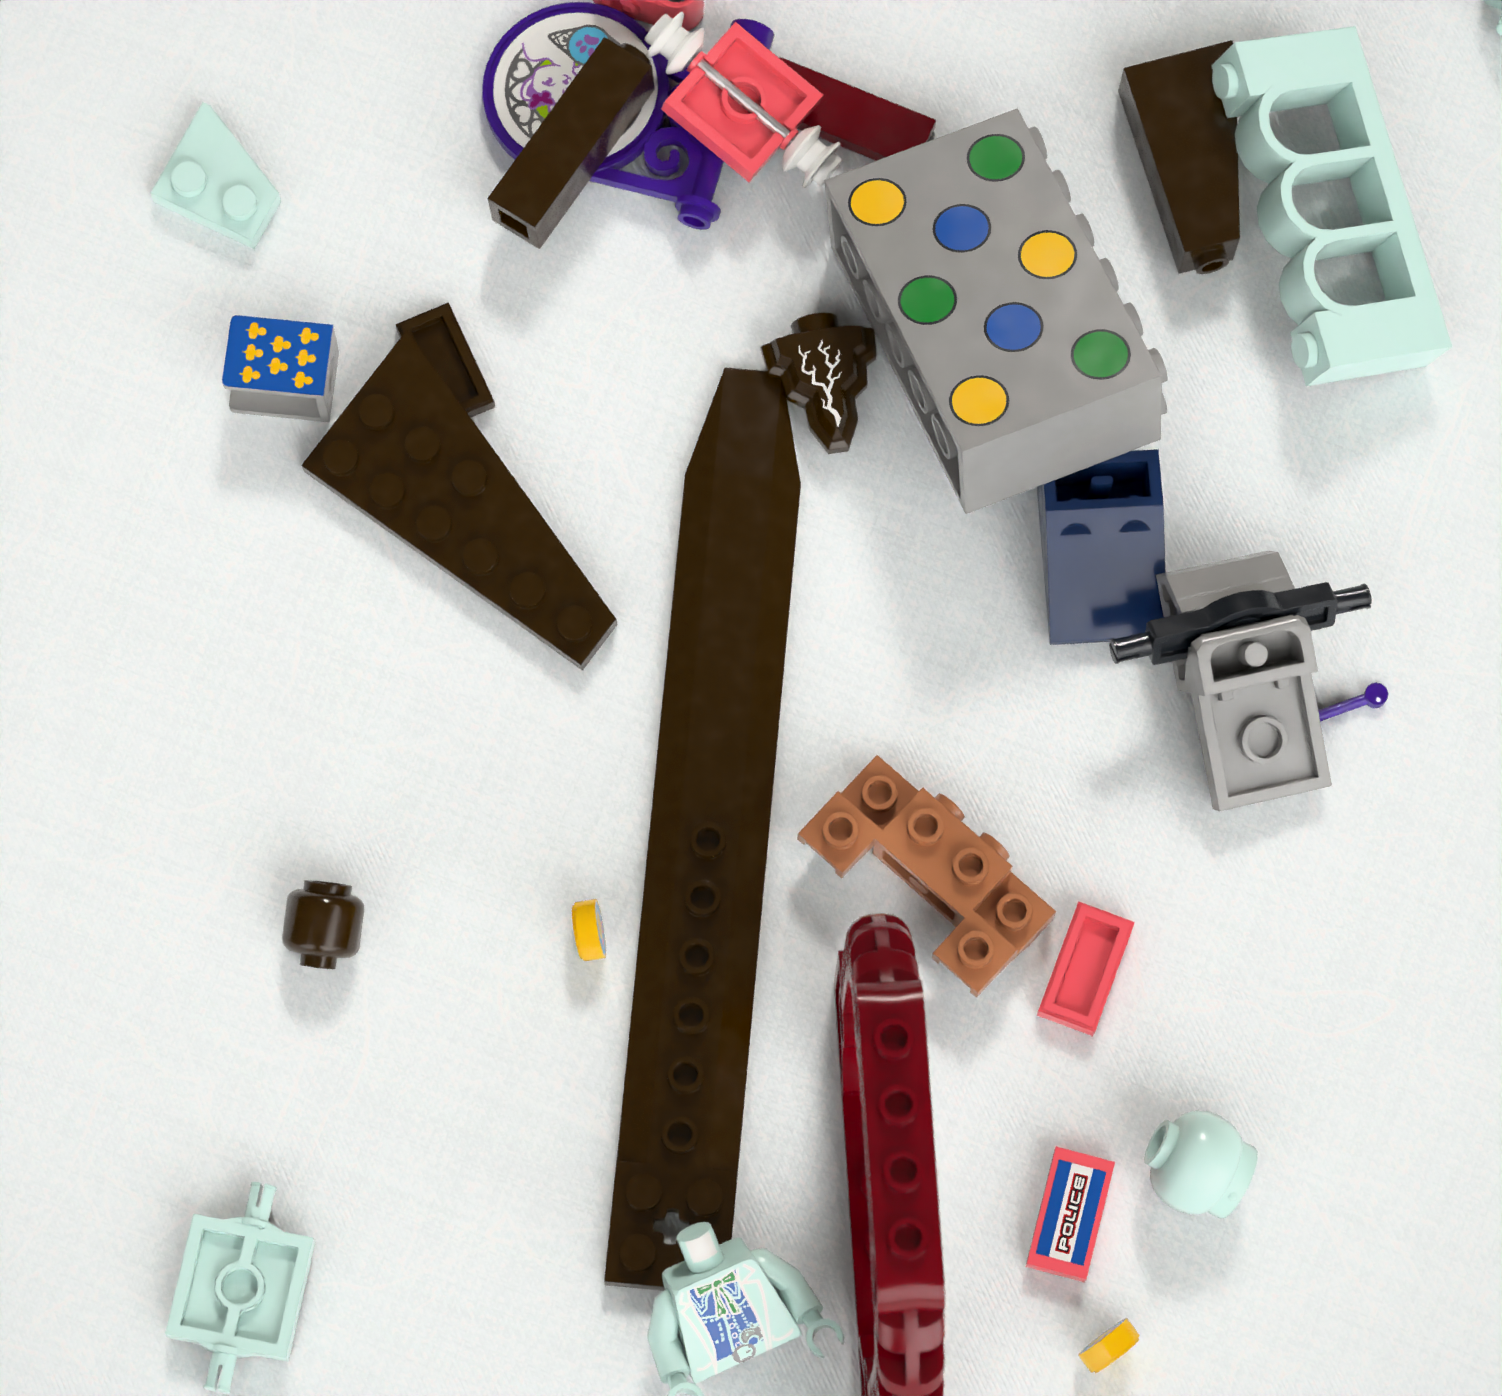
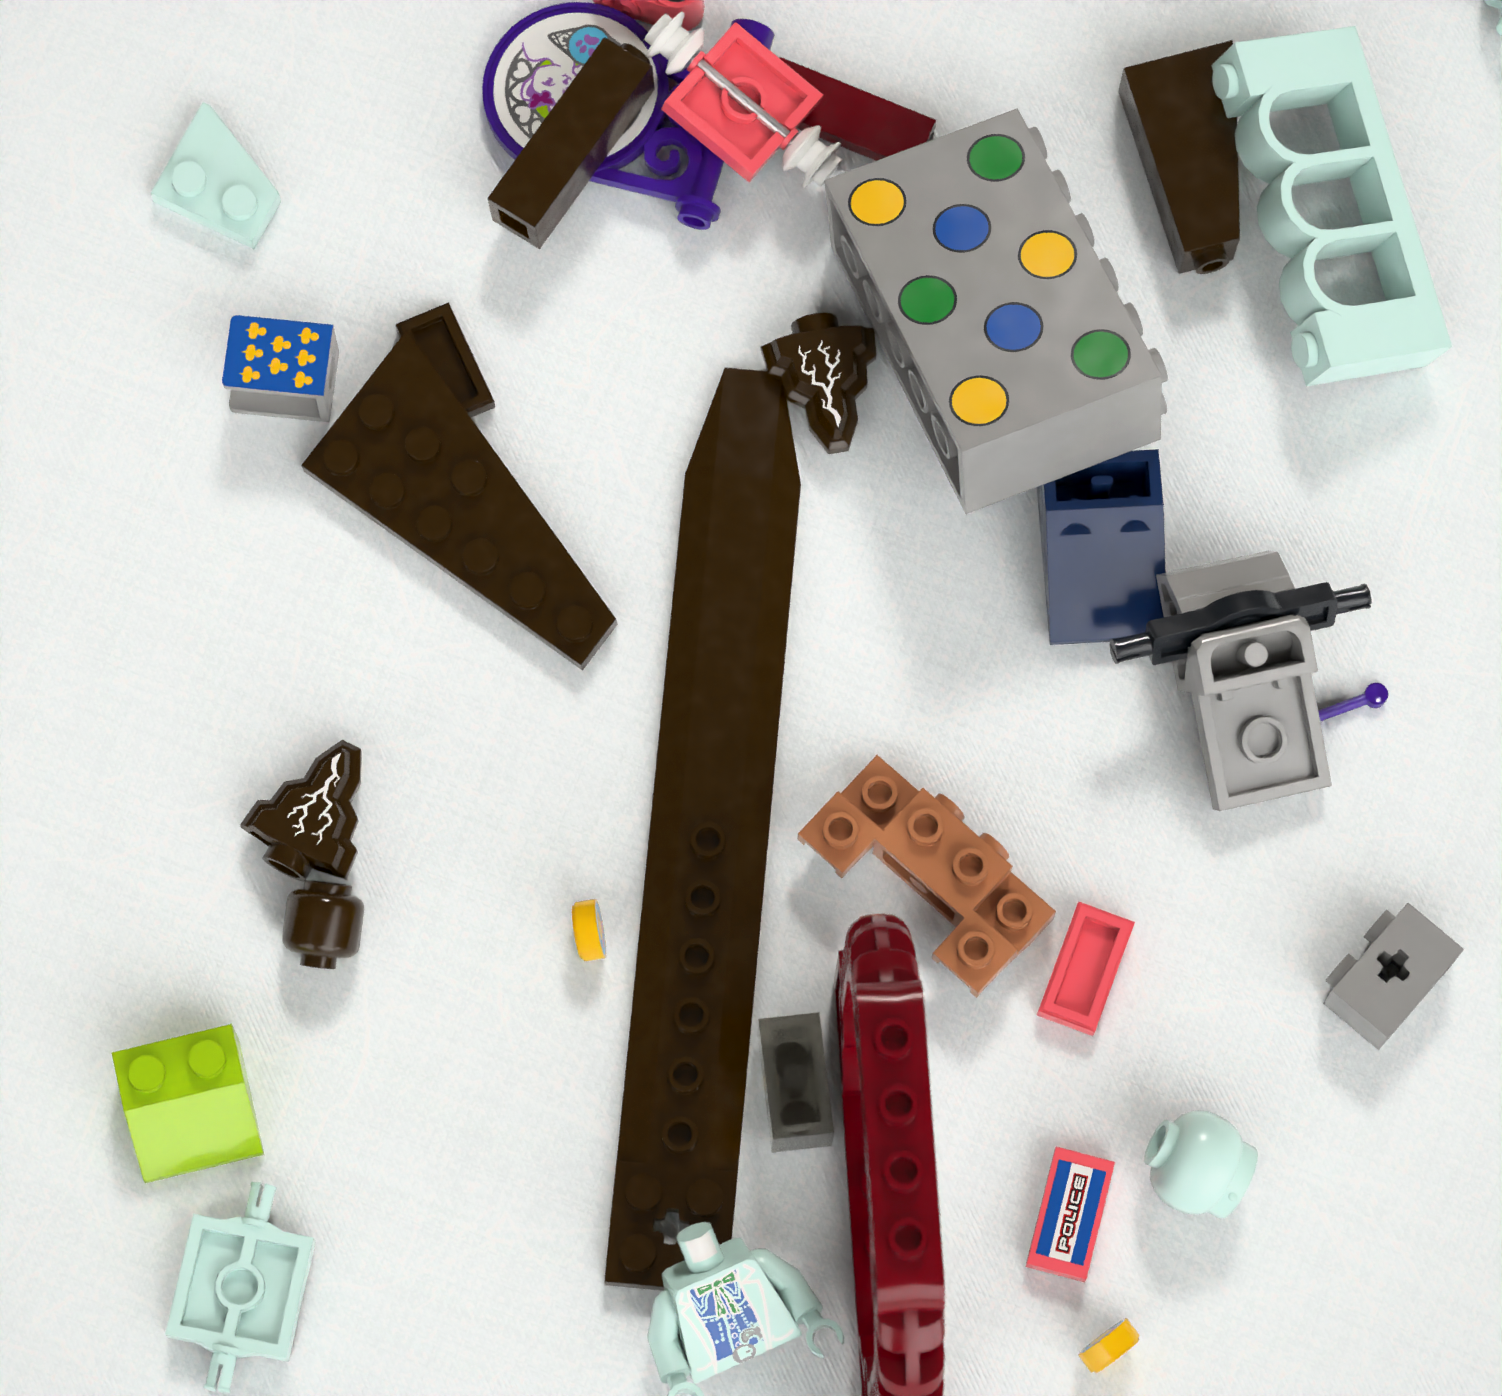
none -> lime slope [112,1024,264,1183]
none -> dark brown rock [240,740,362,881]
none -> clear smoke brick [757,1012,834,1153]
none -> light grey brick [1323,903,1464,1050]

